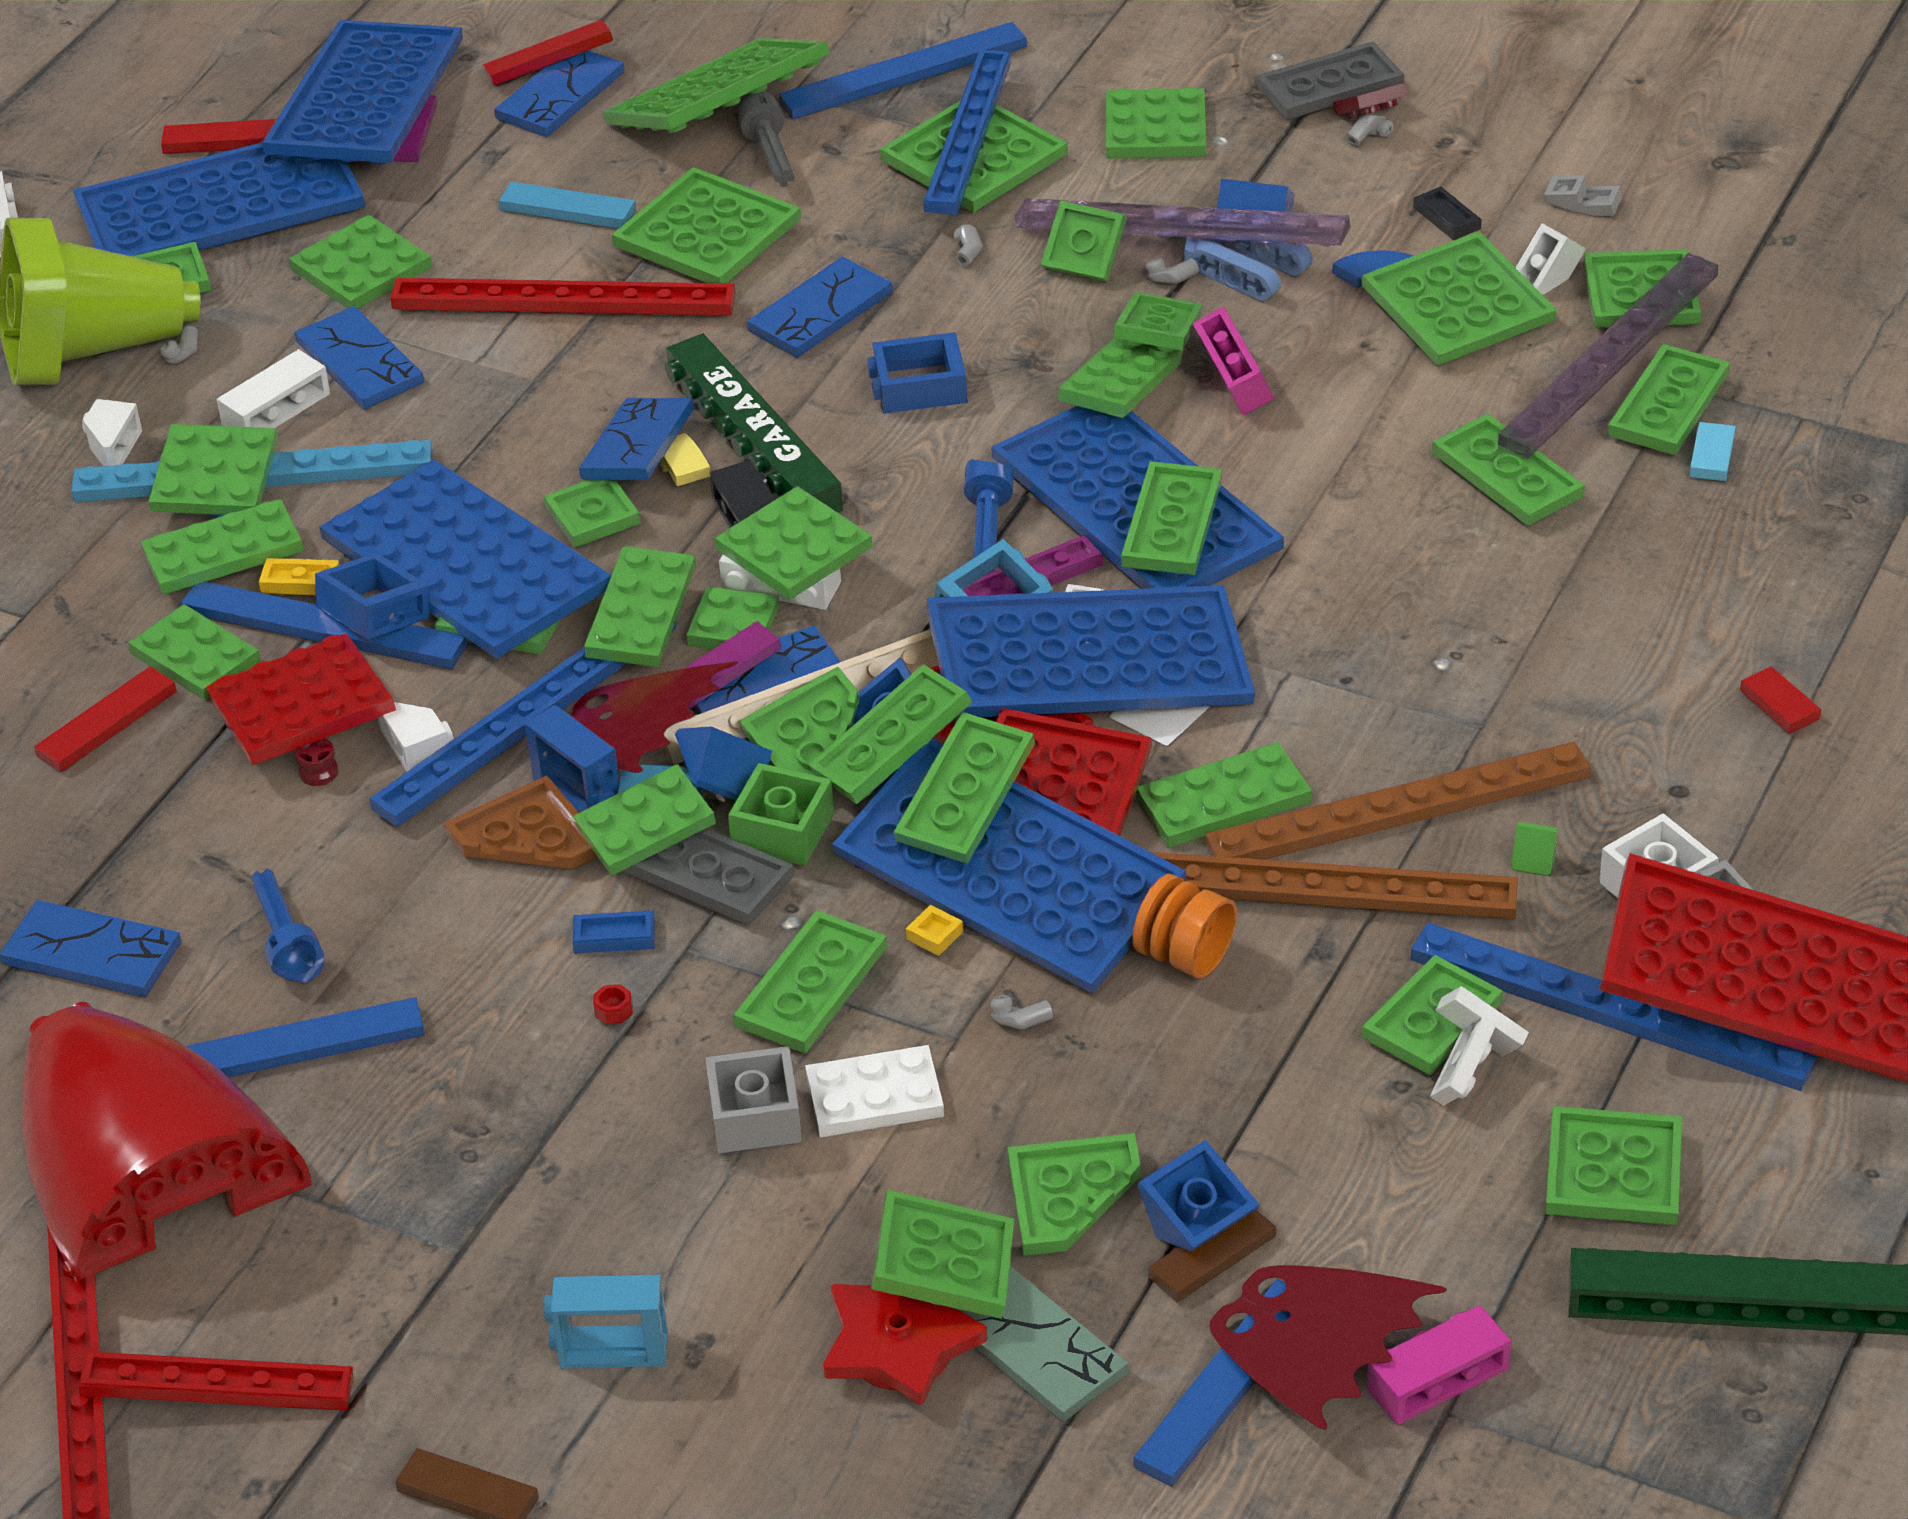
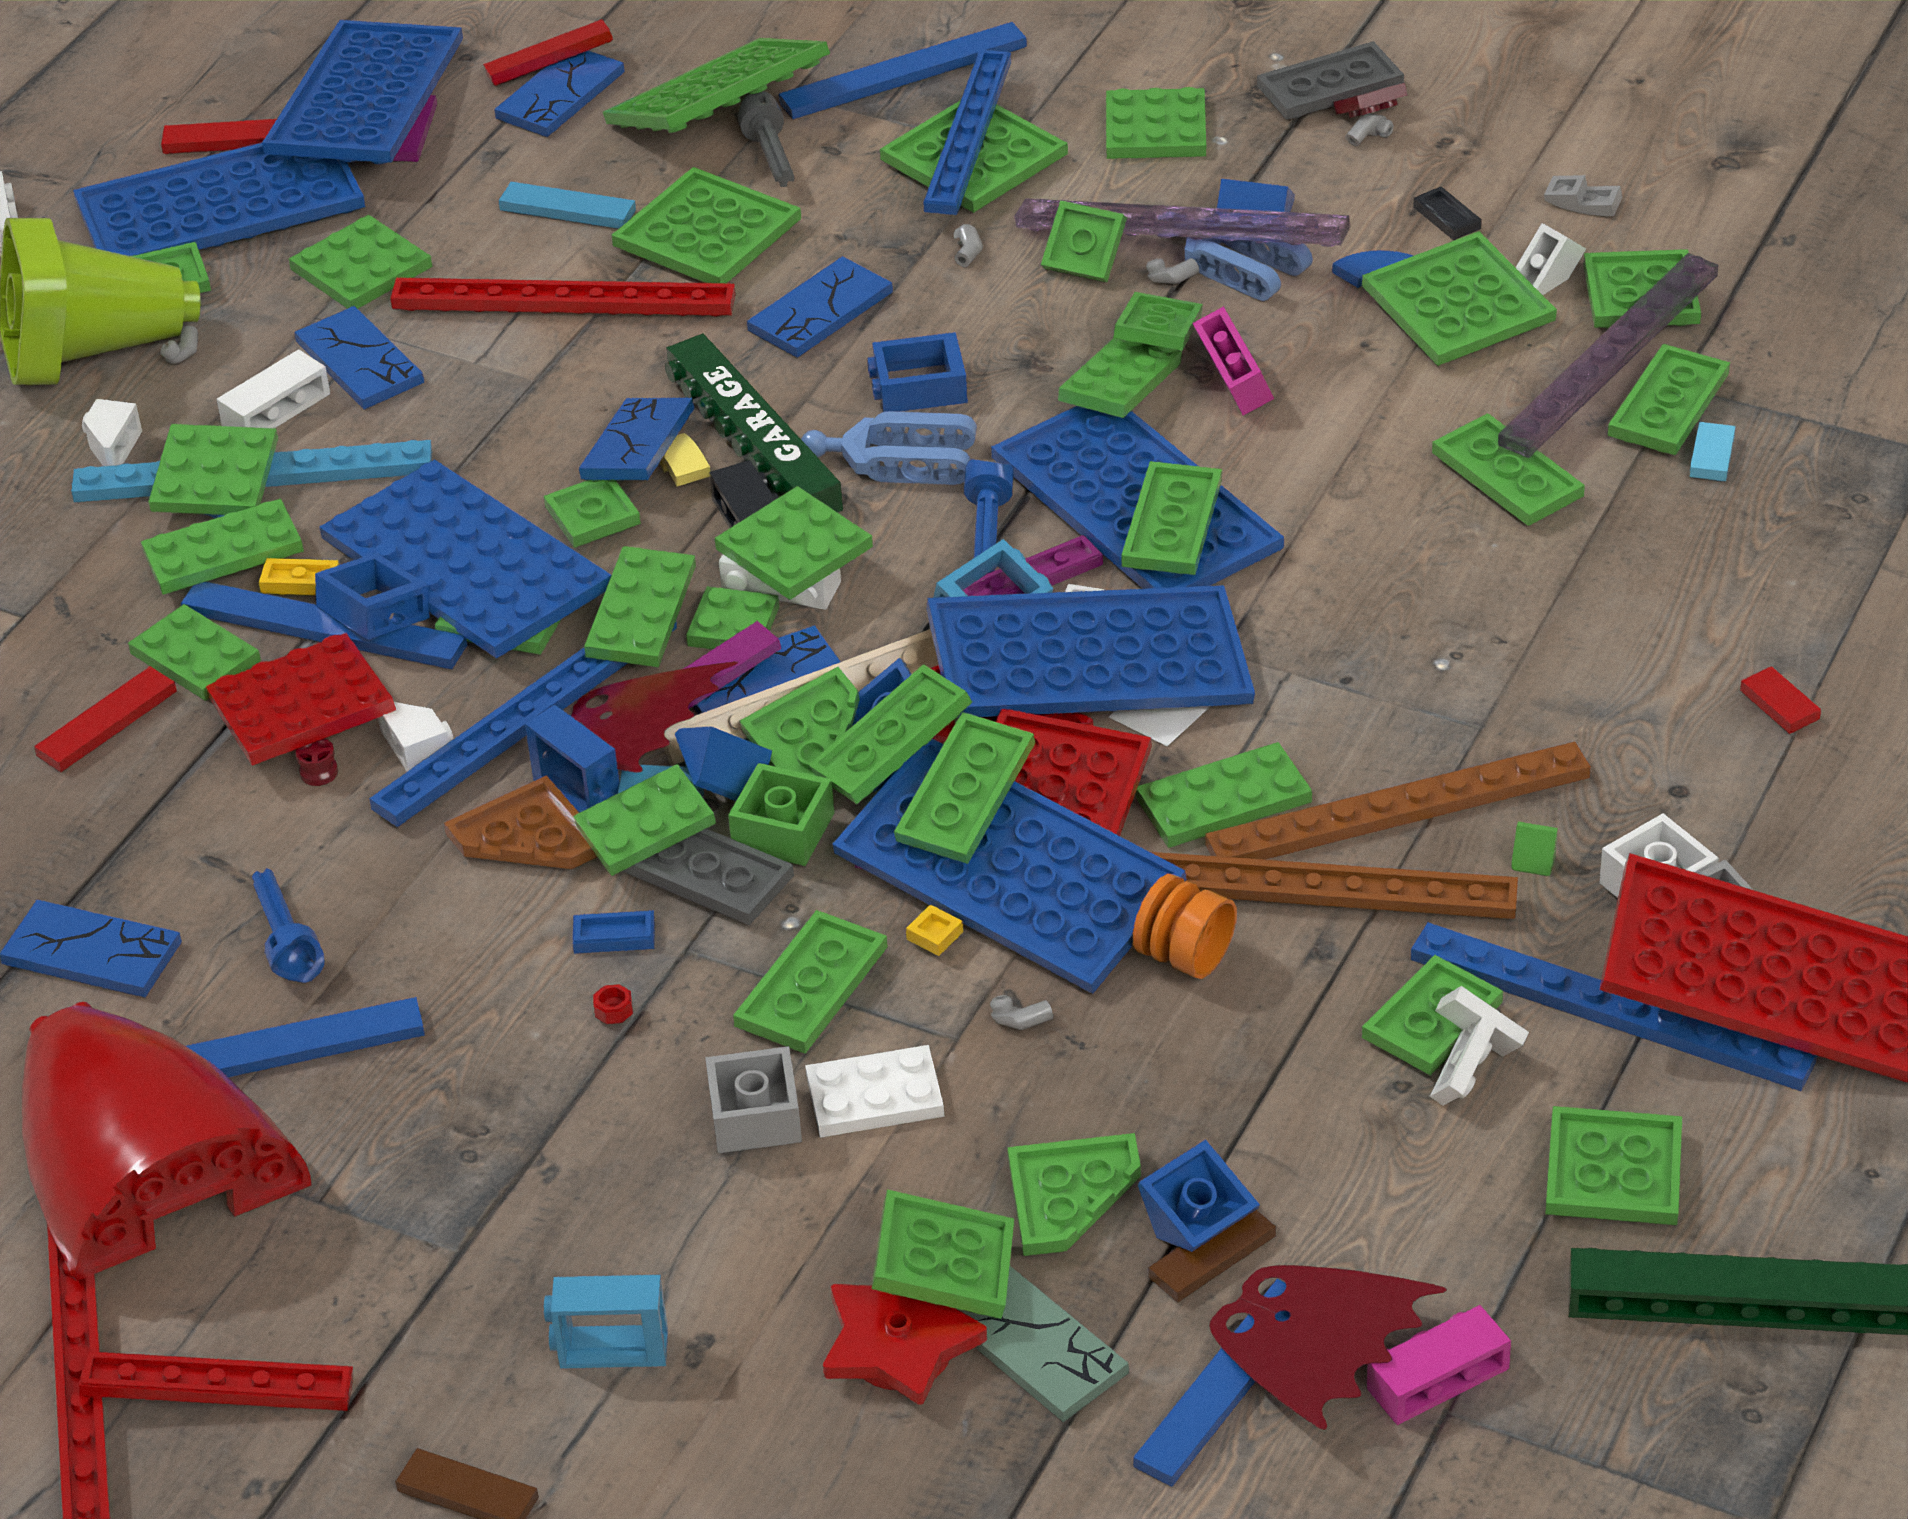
none -> medium blue piece [801,411,977,485]

